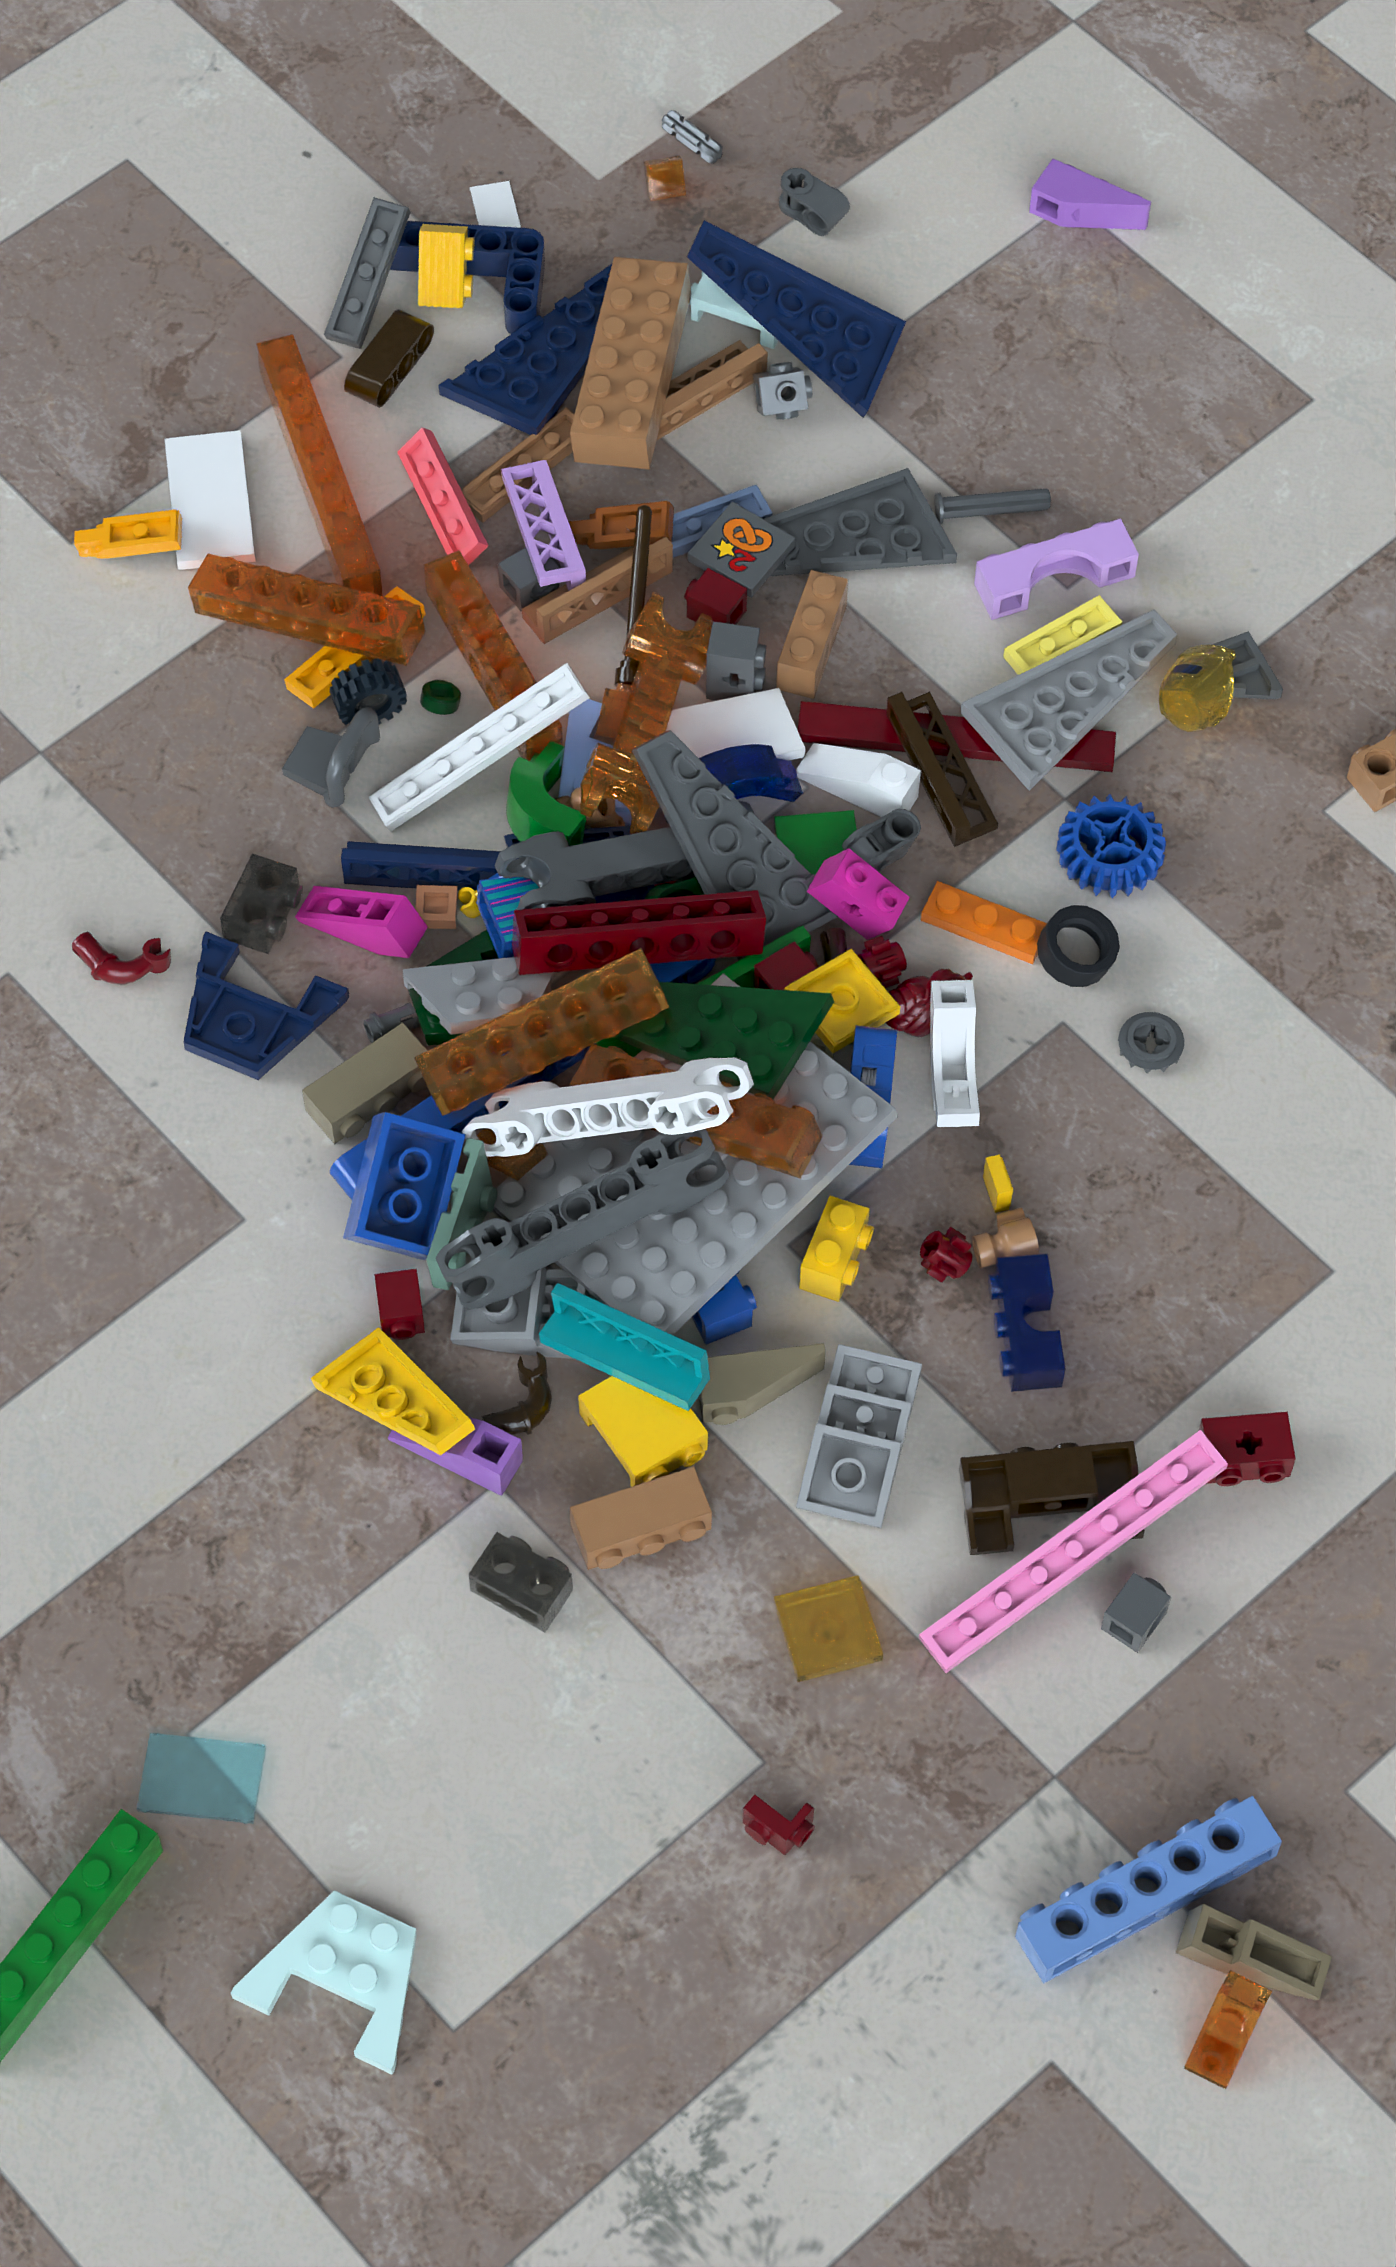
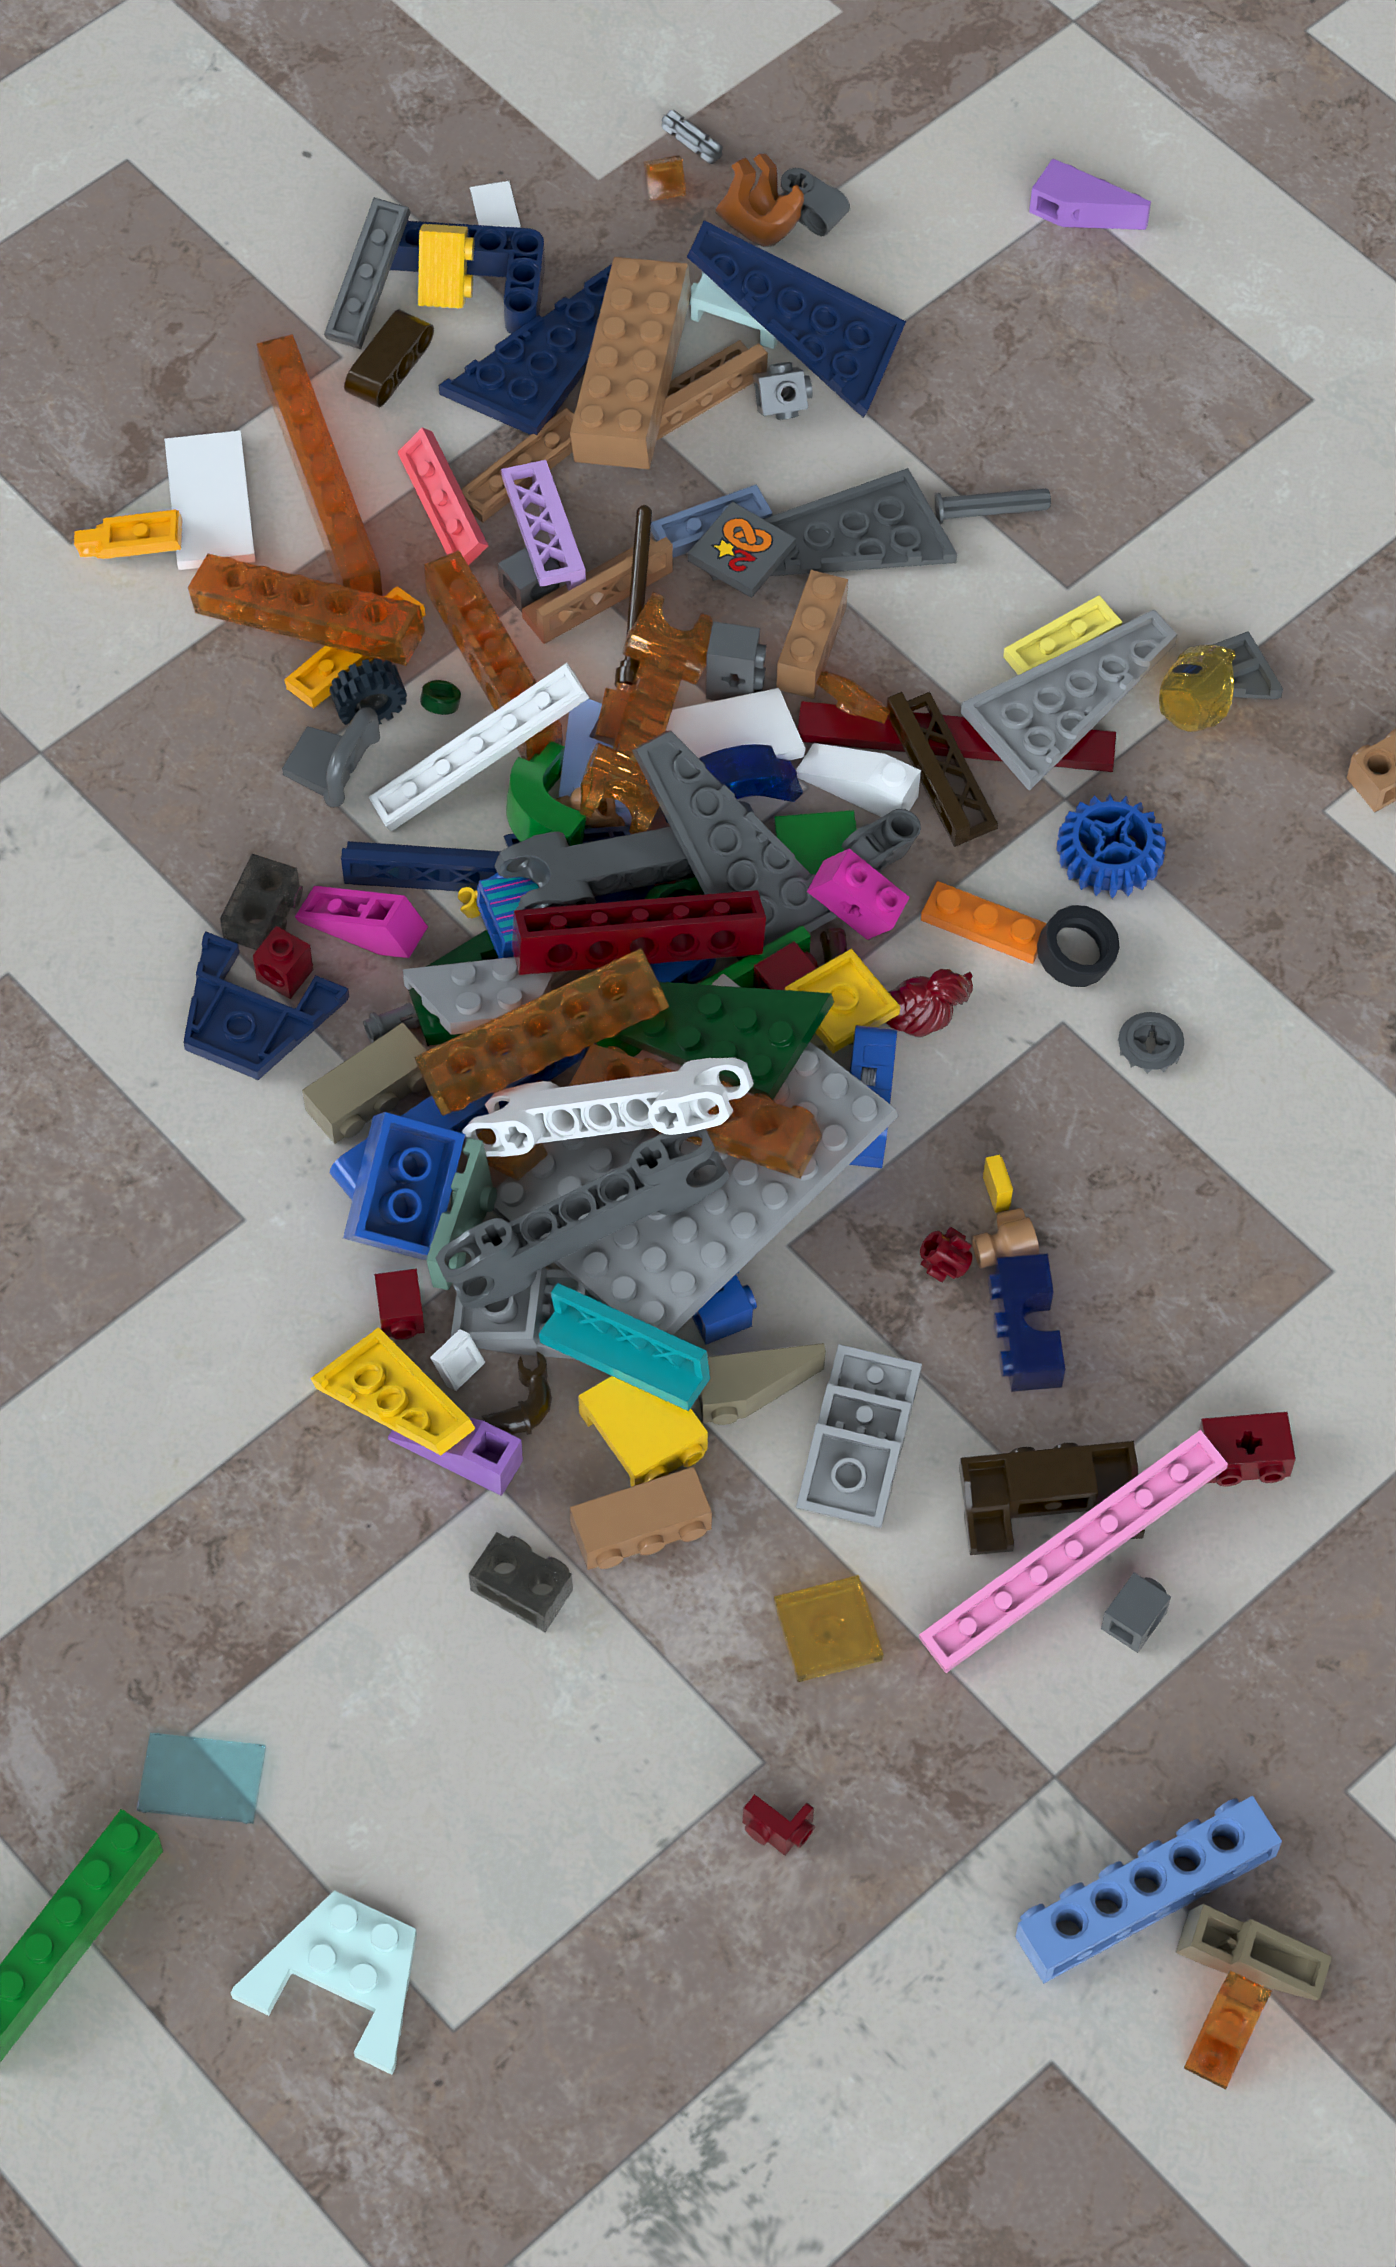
dark red piece [72,932,171,985] -> none
nougat plate [415,885,458,929] -> none
dark orange hinge [568,501,674,550] -> none
dark red brick [684,568,747,630] -> none
yellow brick [799,1195,874,1302] -> none
dark red gear [857,936,907,988] -> none
white arch [930,980,980,1127] -> none
lavender arch [974,518,1139,620] -> none
none -> dark red brick [253,926,314,999]
none -> white tile [430,1329,486,1391]
none -> dark orange piece [716,154,804,247]
none -> clear orange plate [816,671,890,724]

